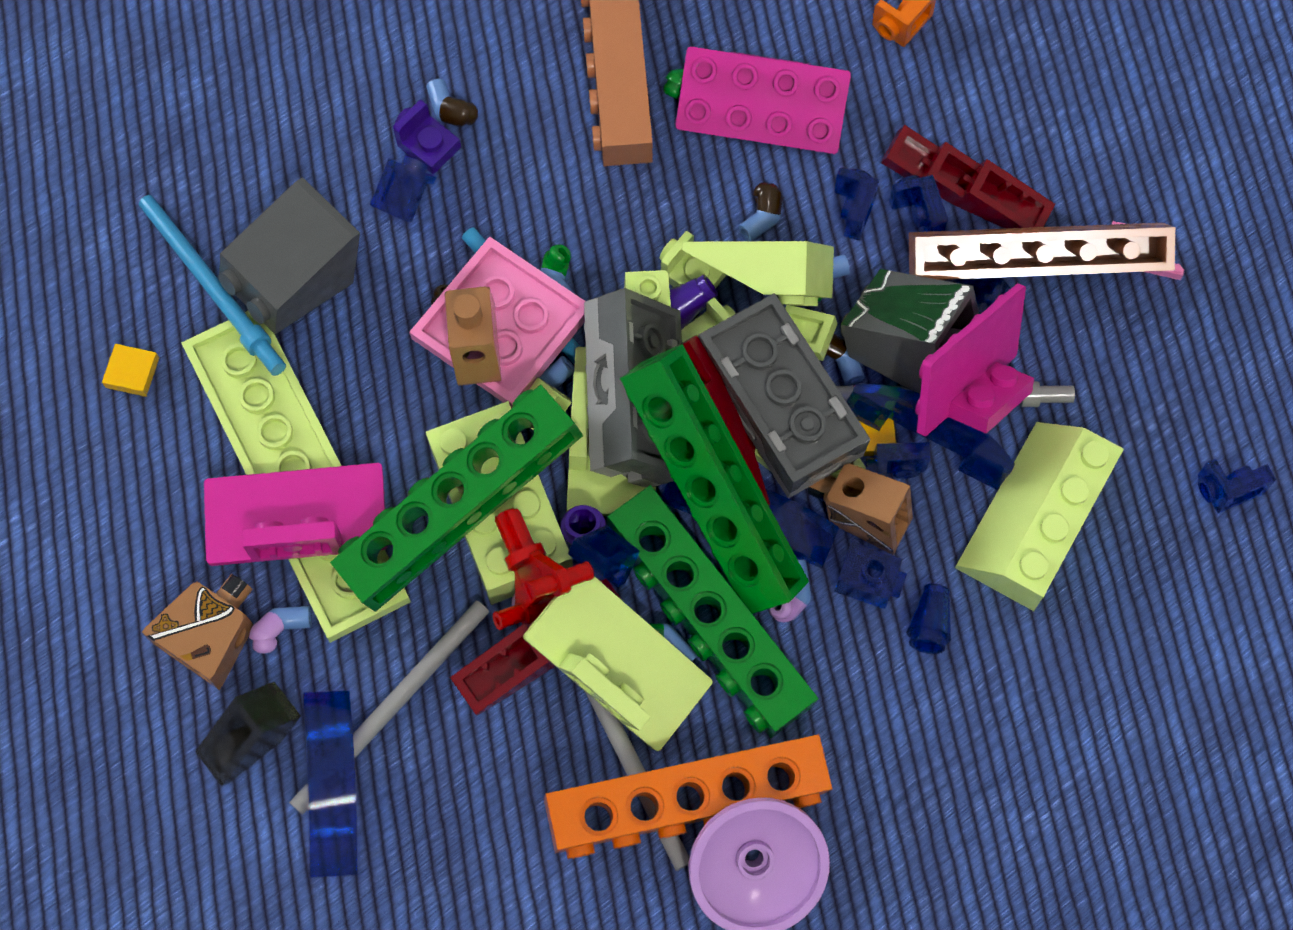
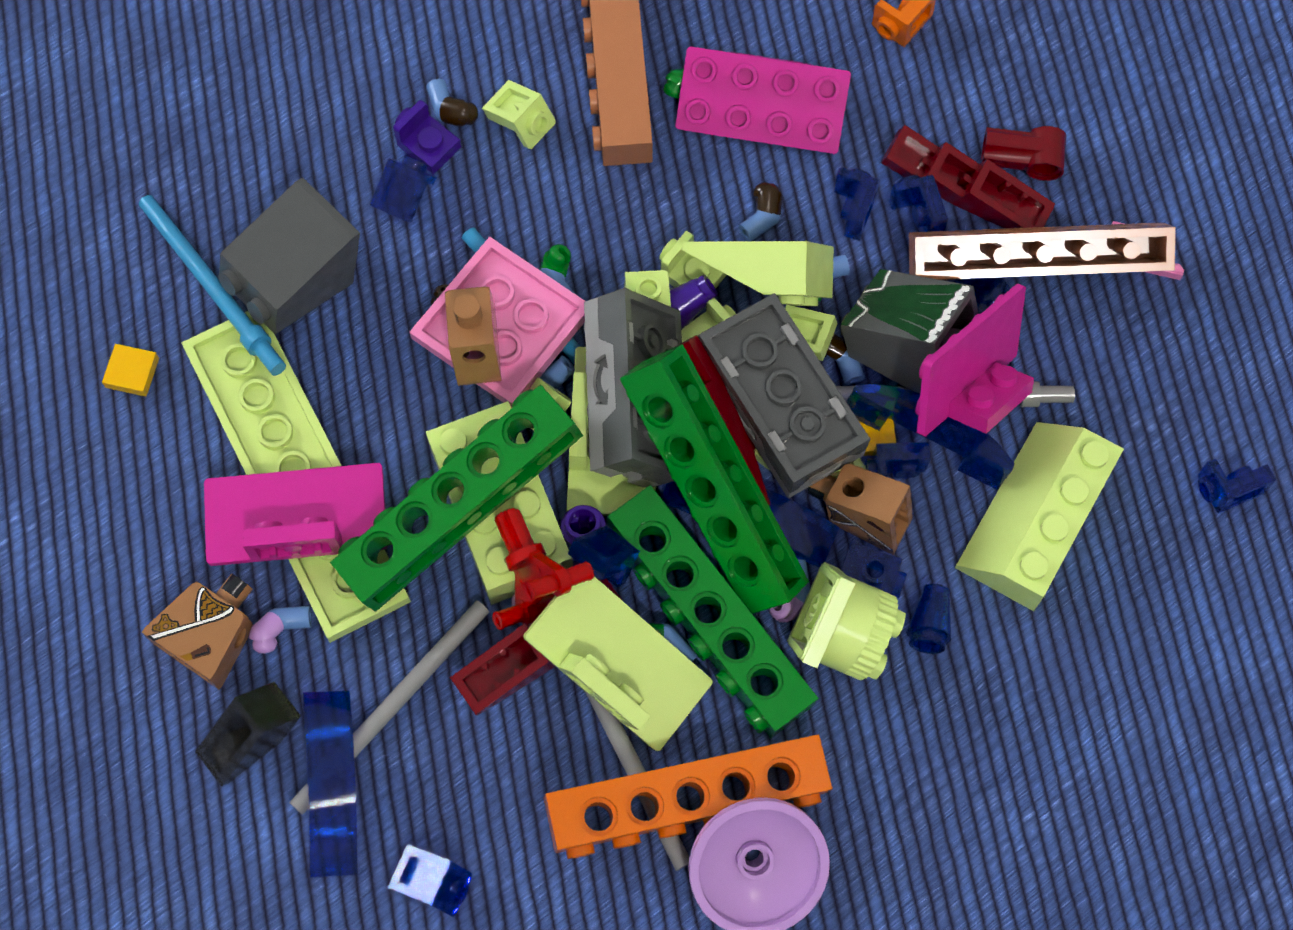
none -> clear blue bracket [388,844,472,917]
none -> yellowish green bracket [482,80,556,149]
none -> yellowish green piece [787,562,906,681]
none -> dark red piece [981,126,1067,181]

